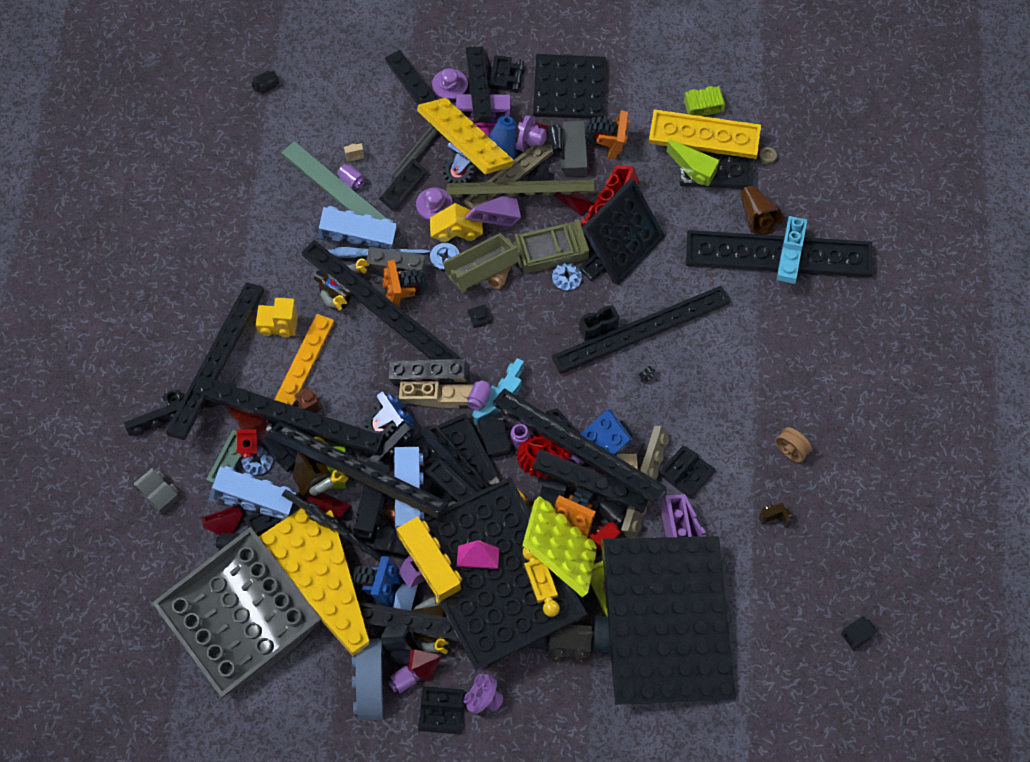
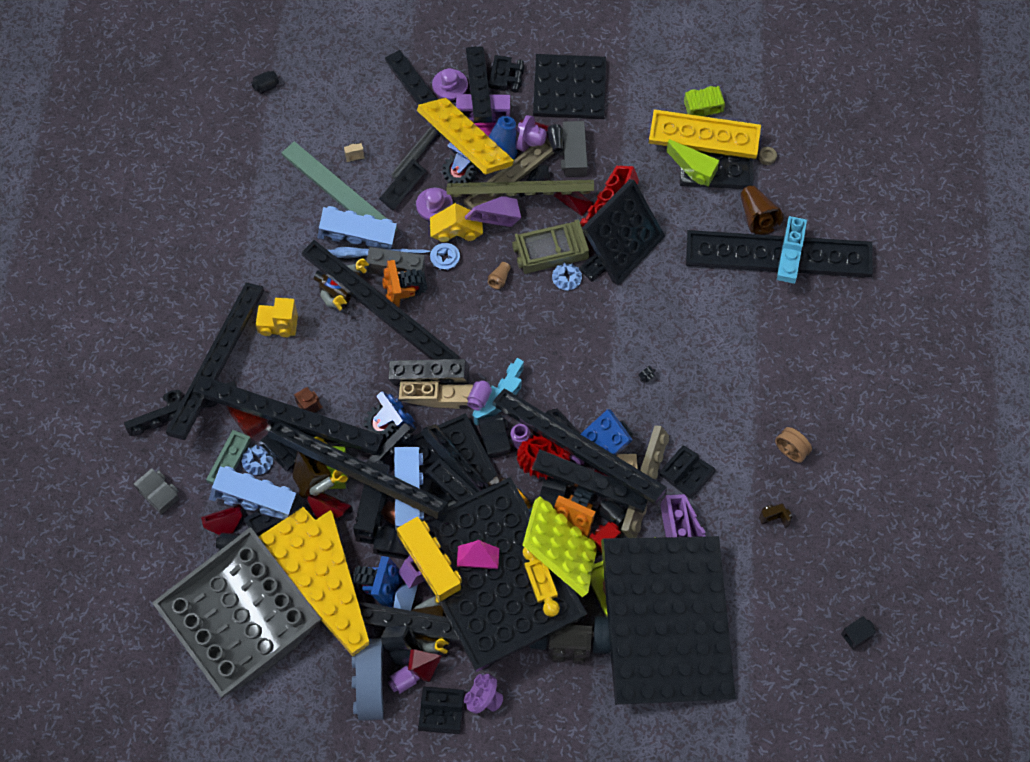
red brick [236,429,258,457] -> none
light orange plate [274,314,334,406] -> none
black sword [282,489,382,562] -> none
medium lavender brick [337,164,365,190] -> none
olive door [442,233,521,293] -> none
black plate [468,304,491,328] -> none
black plate [552,286,730,374] -> none
black brick [579,305,620,341] -> none
plate [585,110,630,160] -> none

